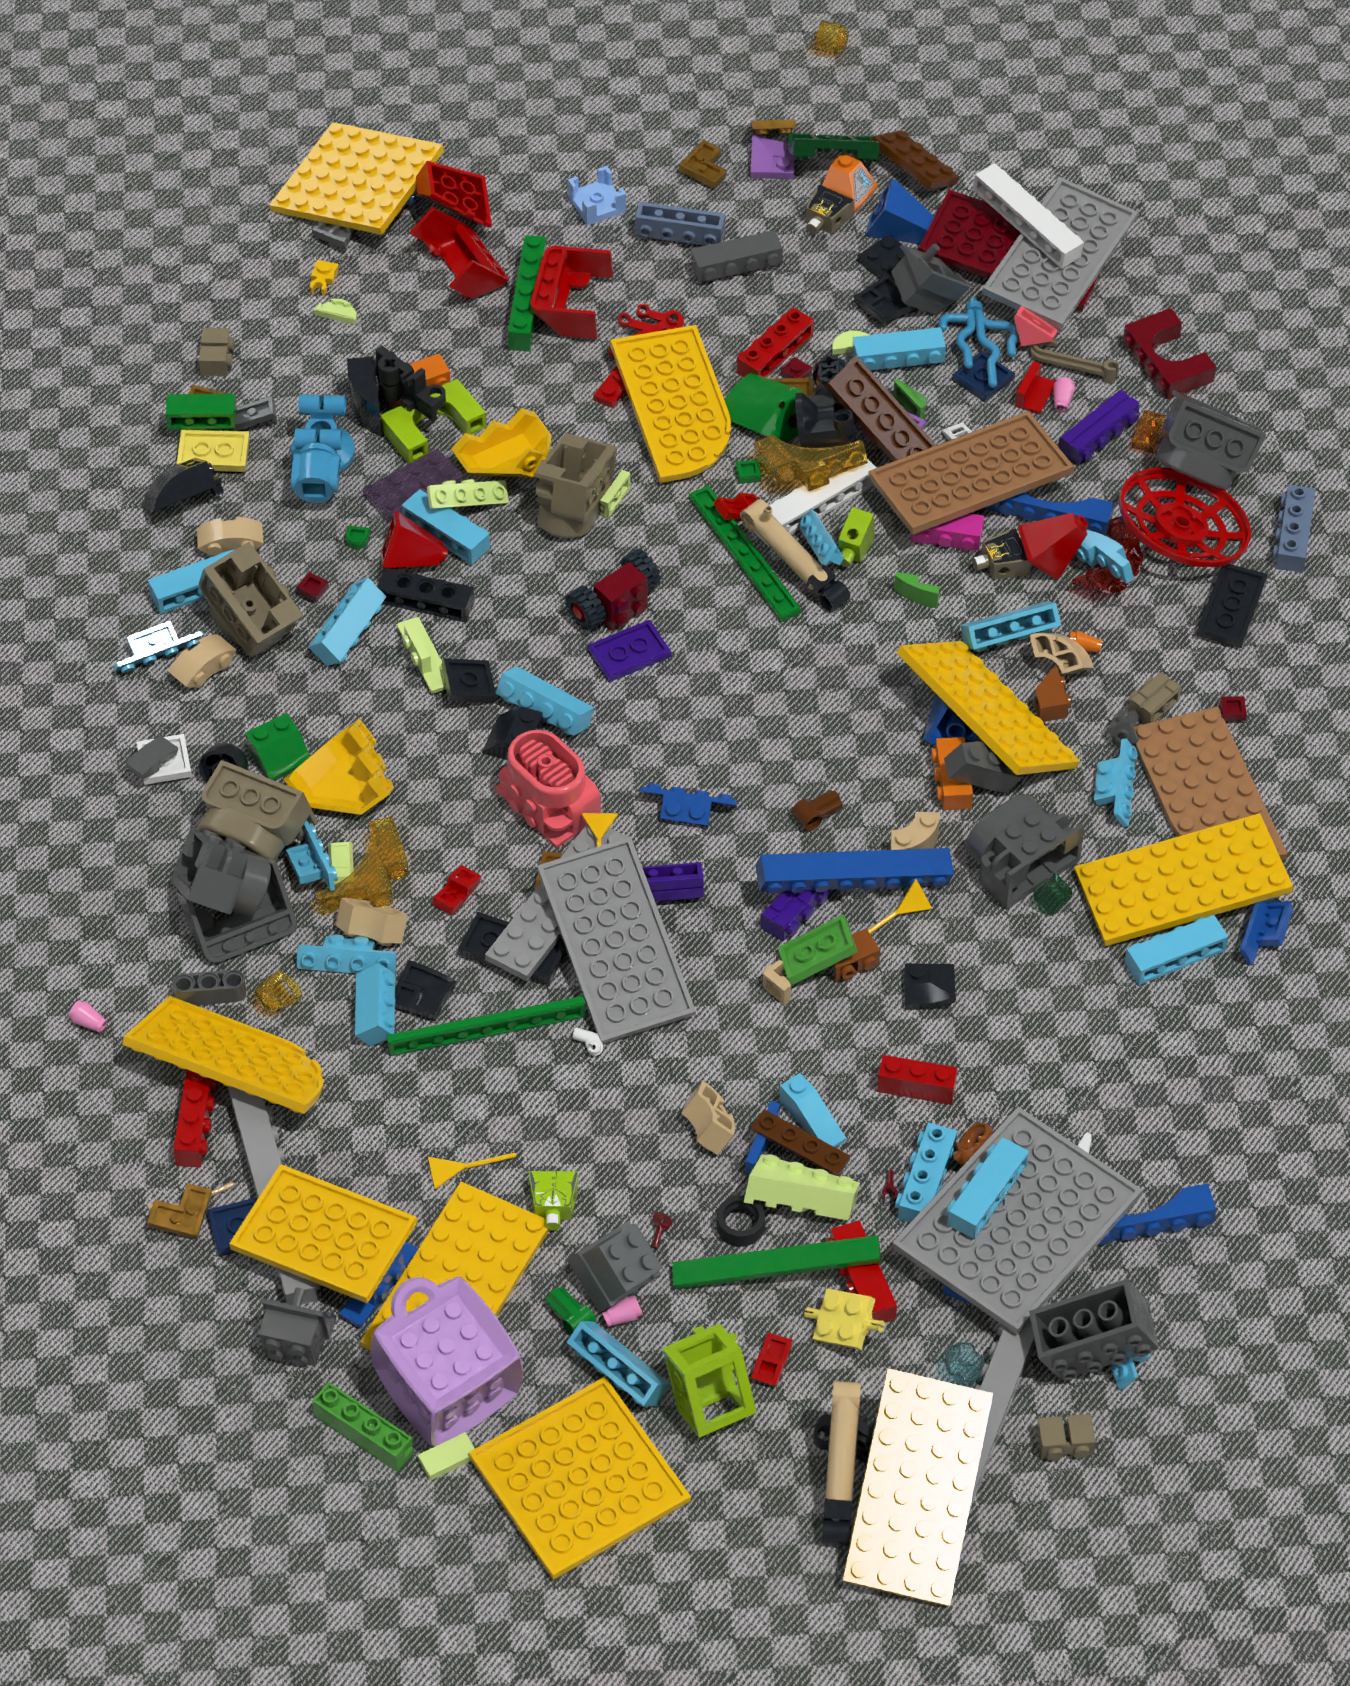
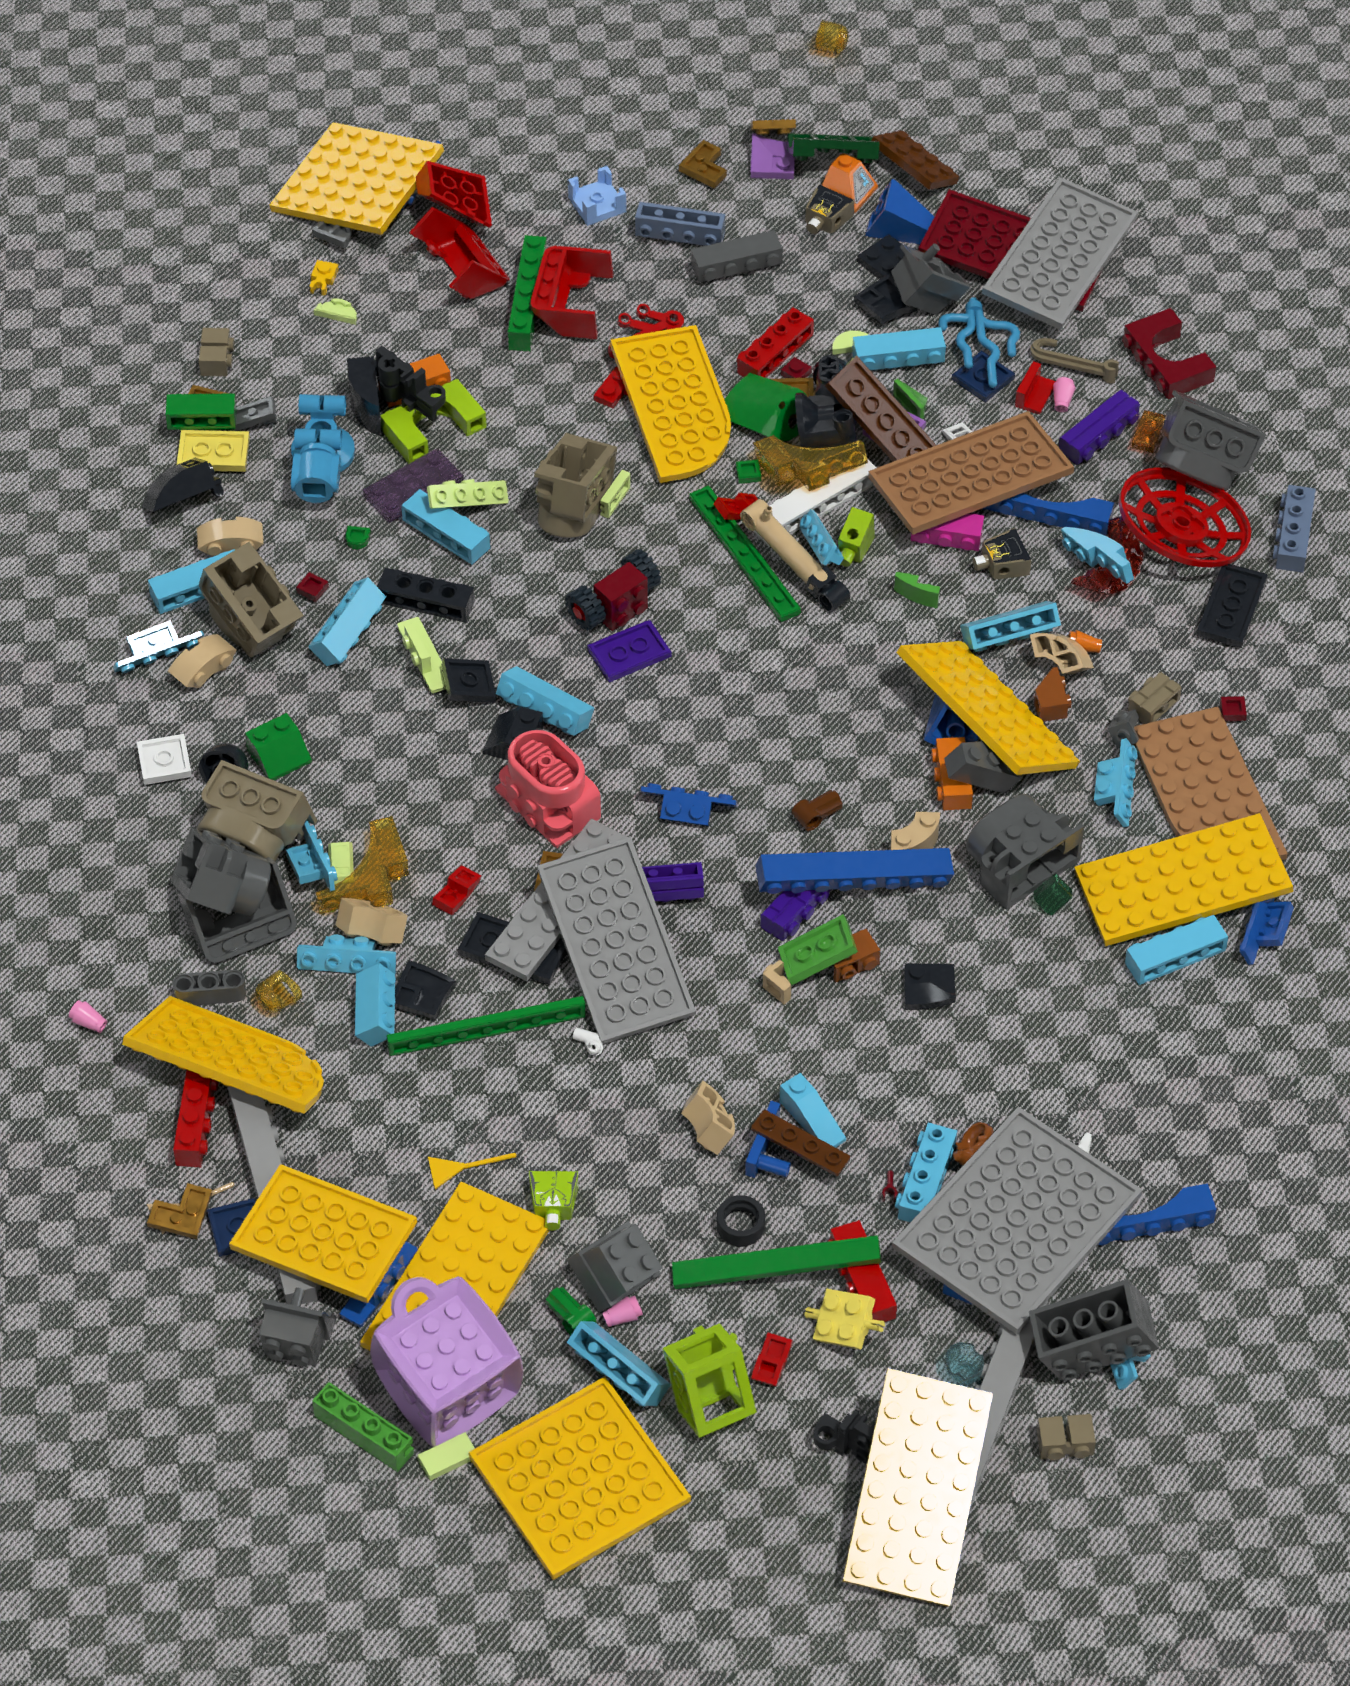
dark grey slope [125,736,178,779] -> none
yellow panel [283,718,394,815] -> none
red slope [381,511,448,568] -> none
yellow panel [451,408,552,477] -> none
yellow piece [582,813,618,847] -> none
dark red hand [652,1212,672,1249] -> none
yellowish green wedge [744,1154,860,1220] -> none
tan piece [822,1381,861,1546] -> none
yellow piece [868,879,932,934] -> none
red brick [877,1055,958,1105] -> none
medium azure brick [946,1137,1029,1240] -> none
white brick [973,163,1084,269] -> none
coral slope [1014,306,1059,346] -> none
red slope [1018,513,1088,580] -> none

